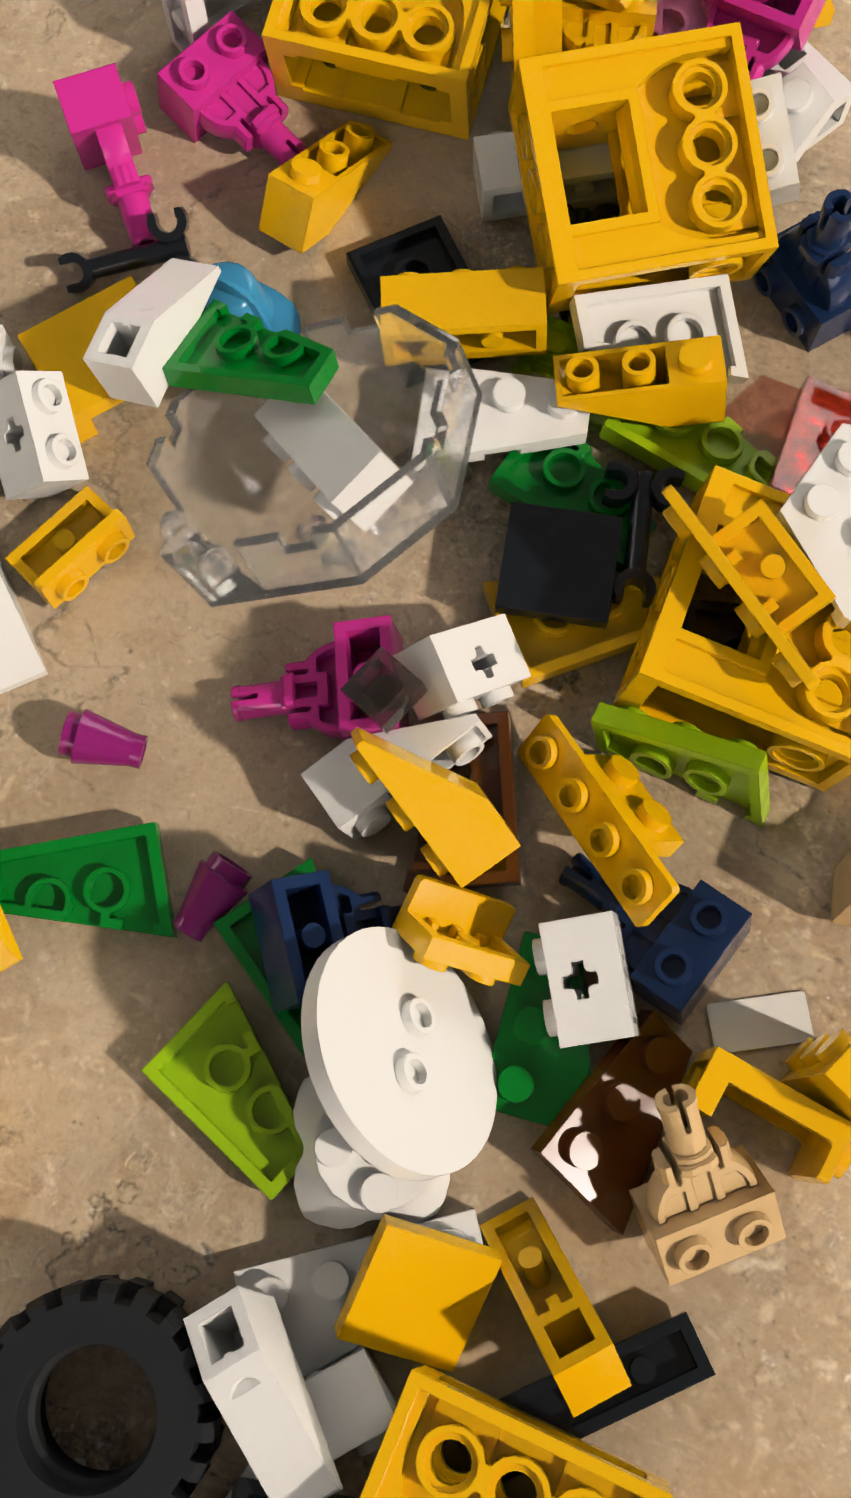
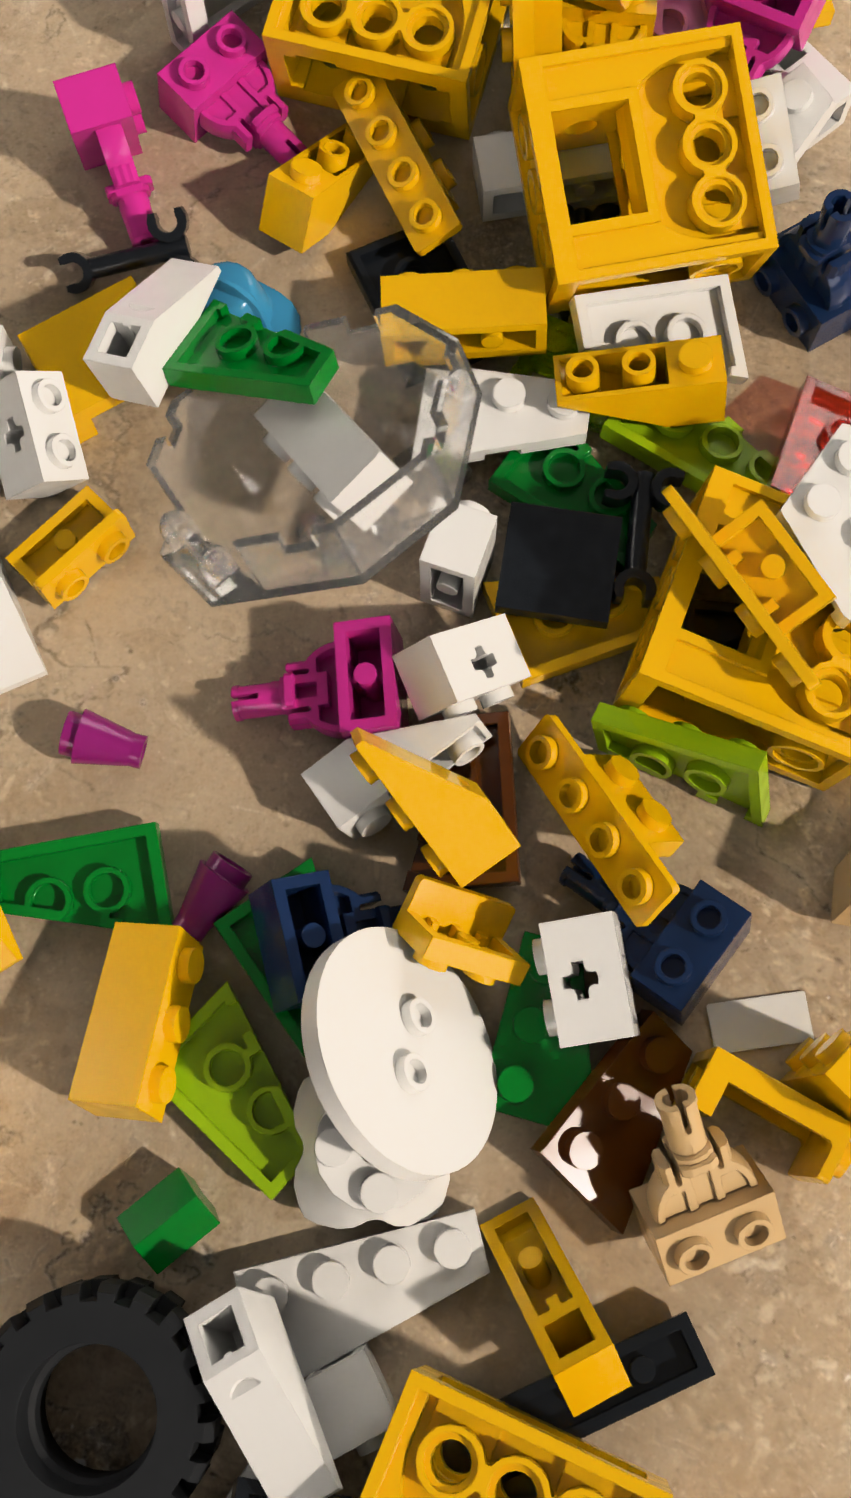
yellow tile [334,1214,503,1372] -> none
clear smoke plate [340,646,428,734] -> none
none -> yellow brick [68,922,204,1123]
none -> green piece [117,1167,220,1275]
none -> yellow bracket [332,72,463,256]
none -> white brick [419,498,498,618]

